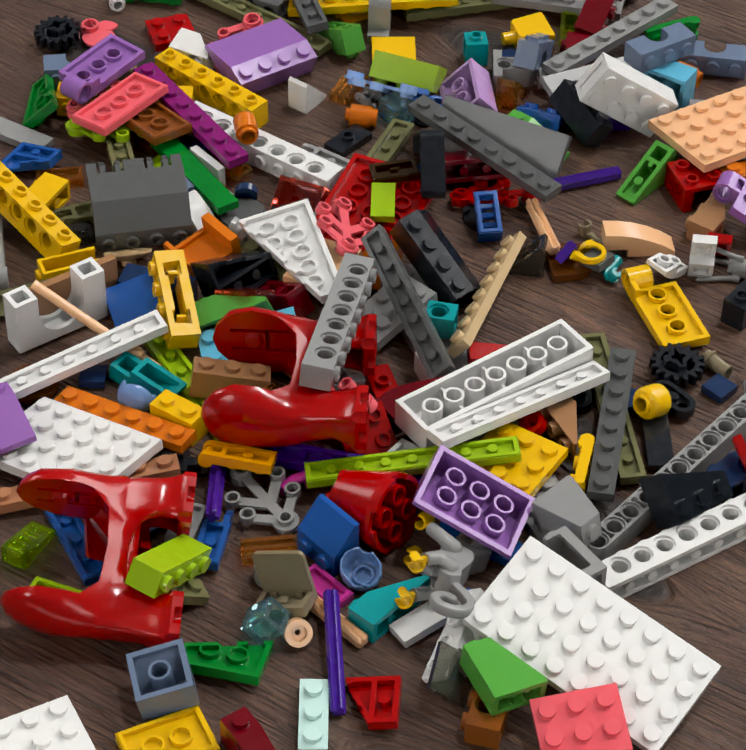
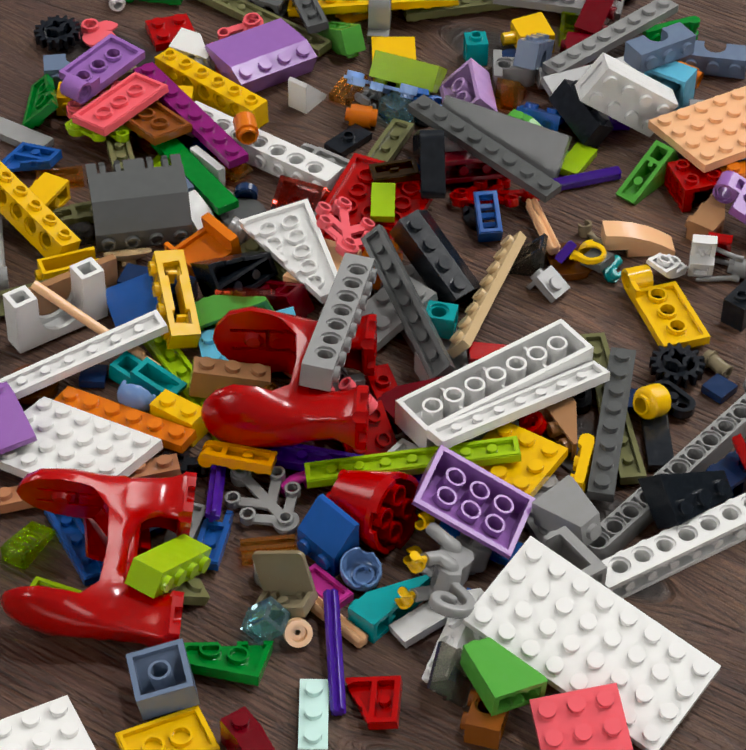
none -> light grey bracket [526,265,570,303]
none -> lime tile [559,142,598,176]

